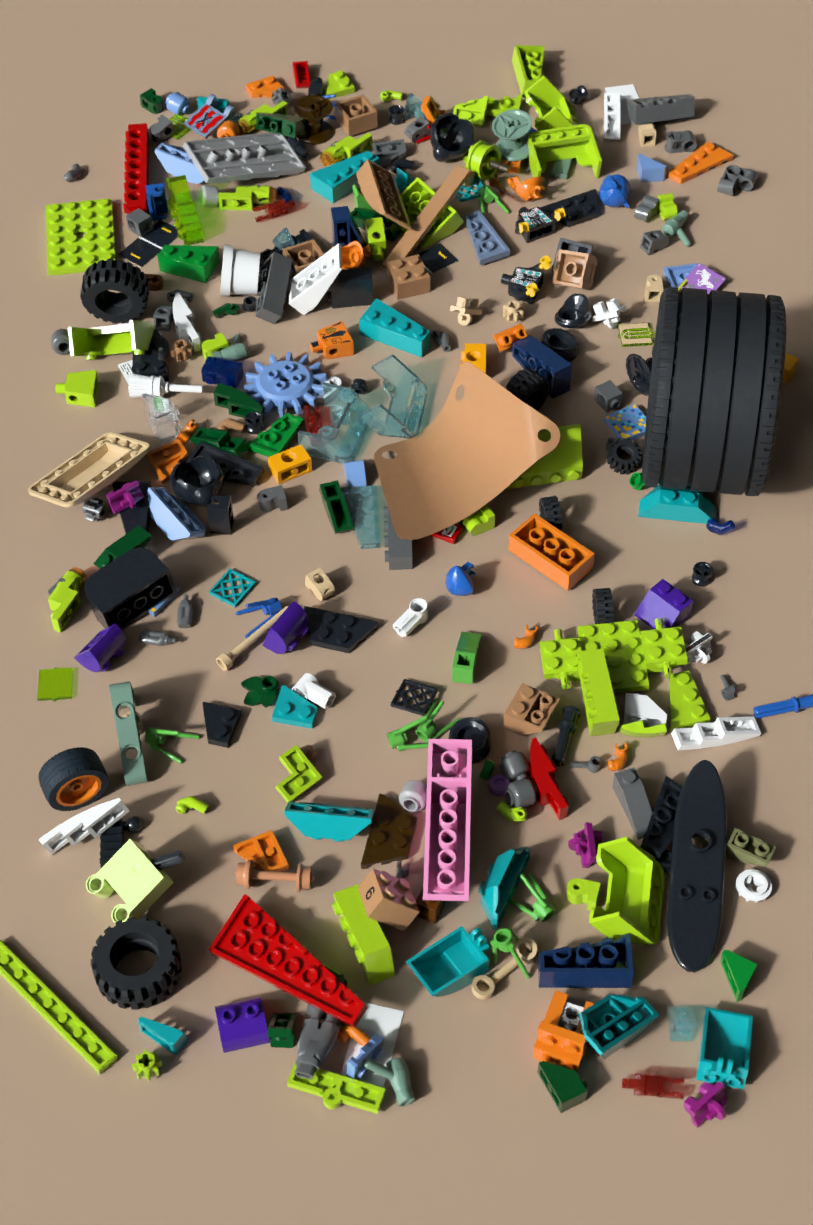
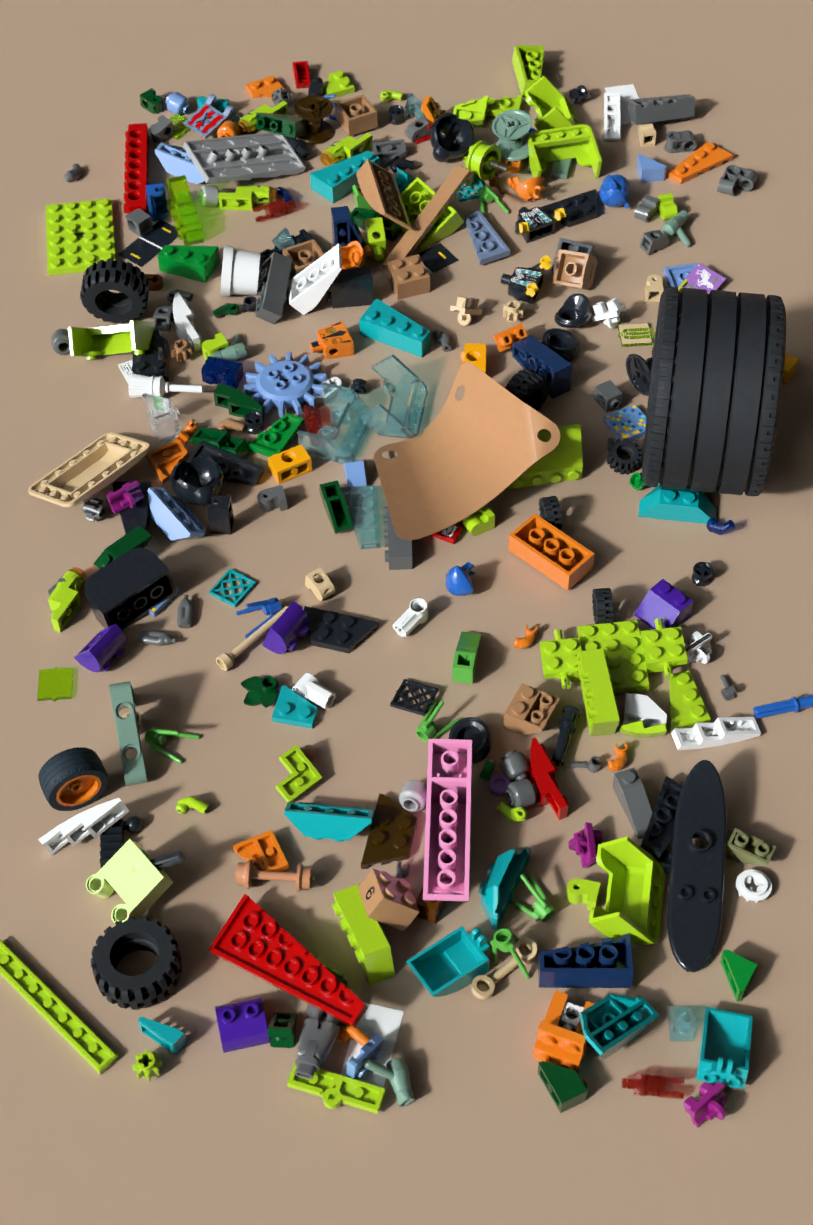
lime torso [55,370,99,407] -> none
black wing [202,702,242,748] -> none
bright green plant [387,716,428,752] -> none

